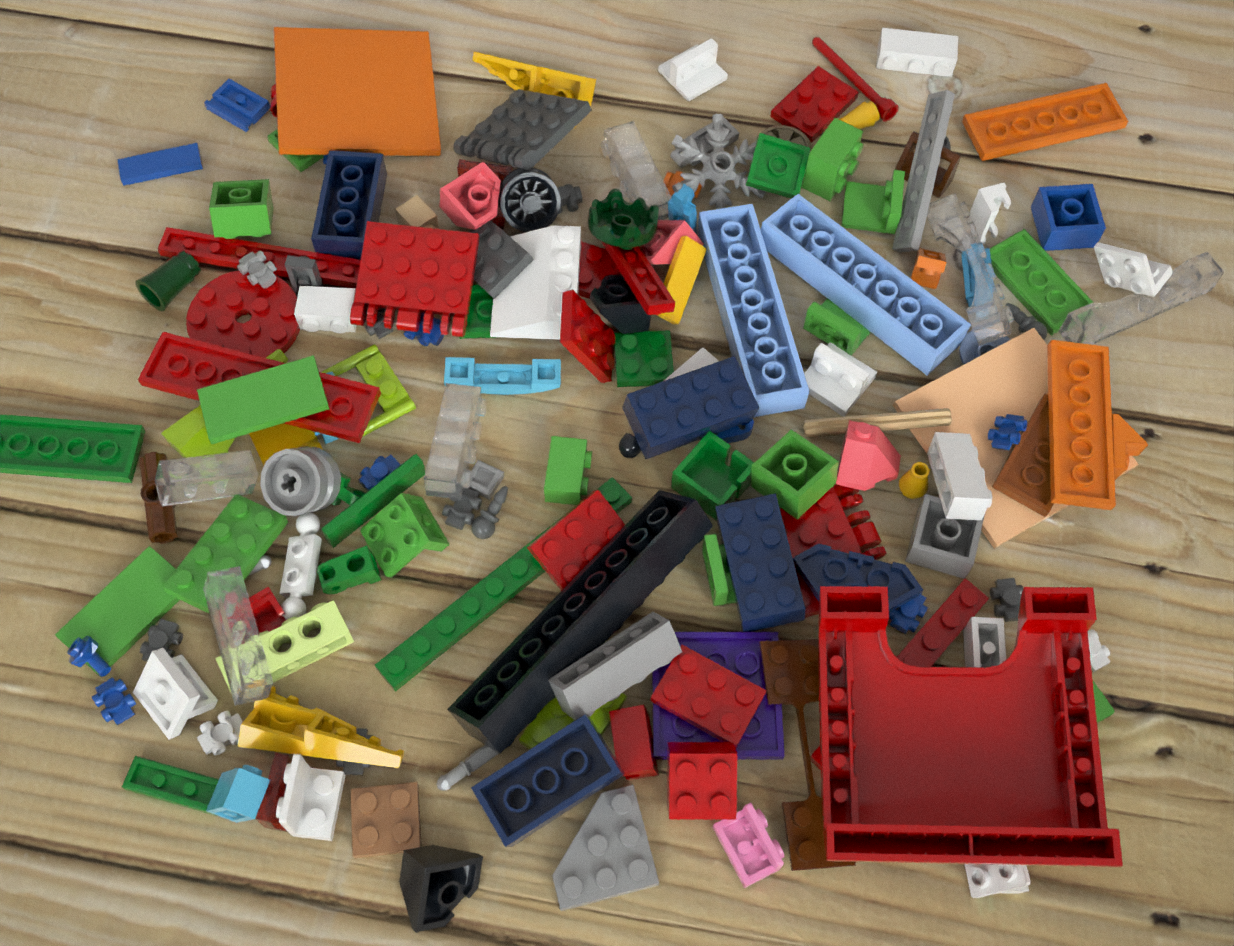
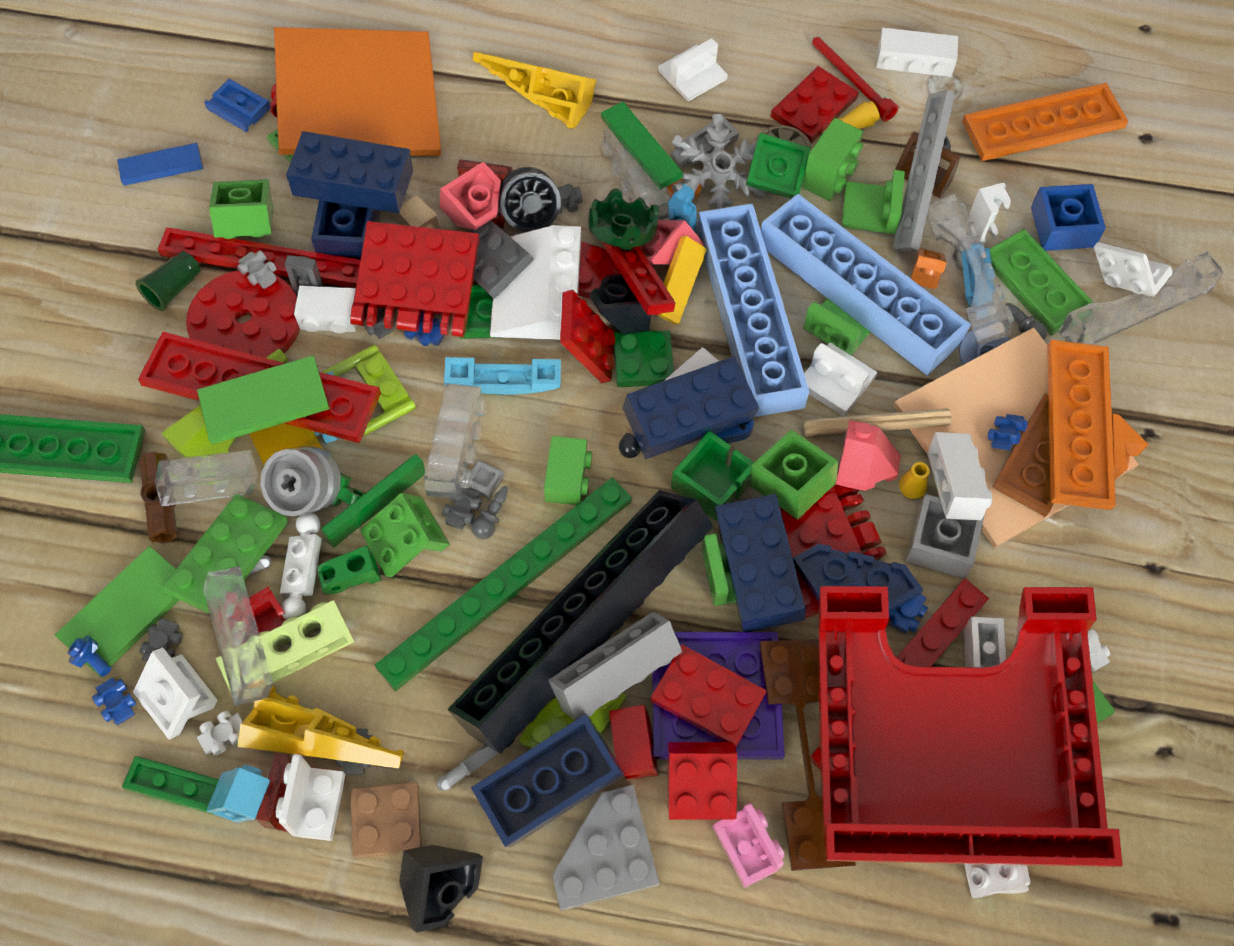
blue piece [358,454,401,491] -> none
dark grey hinge [453,89,592,170] -> none
red plate [527,489,625,591] -> none
dark grey piece [990,578,1023,622] -> none
none -> dark blue brick [286,131,414,214]
none -> green tile [601,101,683,190]

